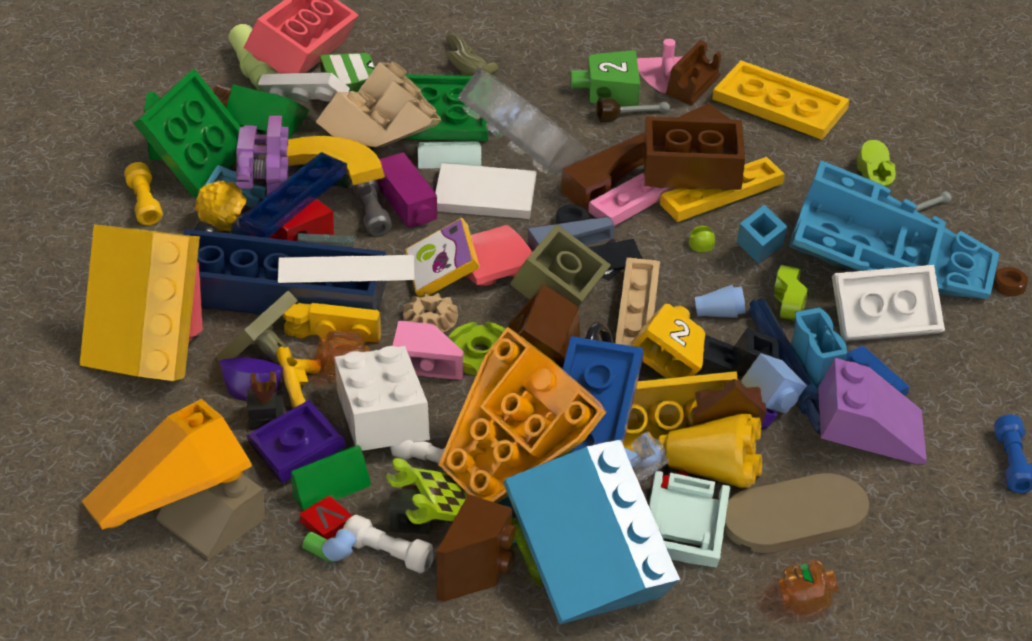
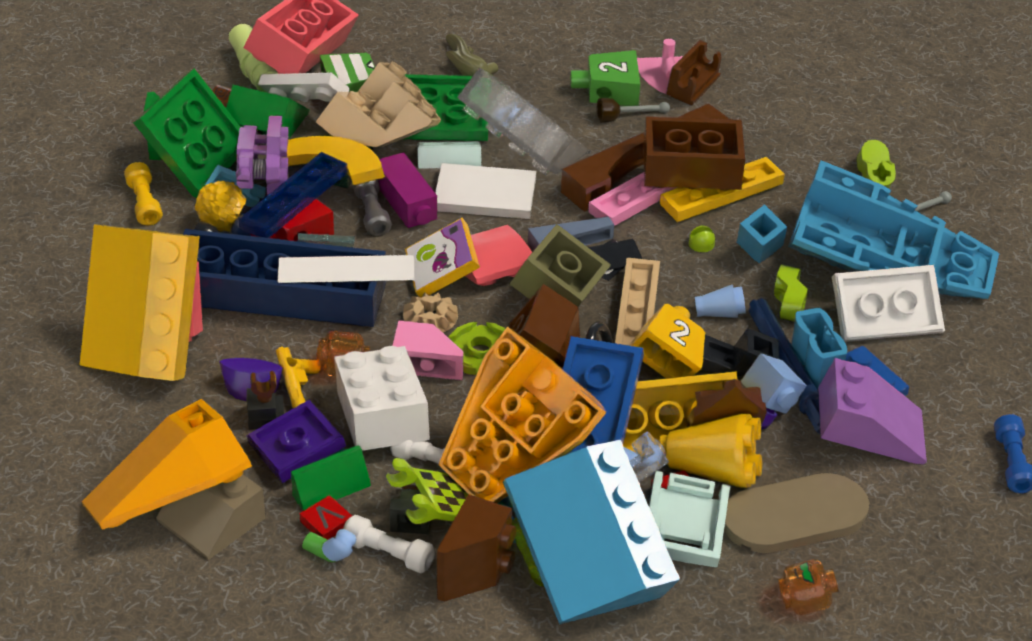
olive tile [216,291,298,365] -> none
yellow hinge [282,303,381,343] -> none
black tile [556,204,589,224] -> none
yellow plate [712,60,850,140] -> none
reddish brown tile [993,267,1028,296] -> none

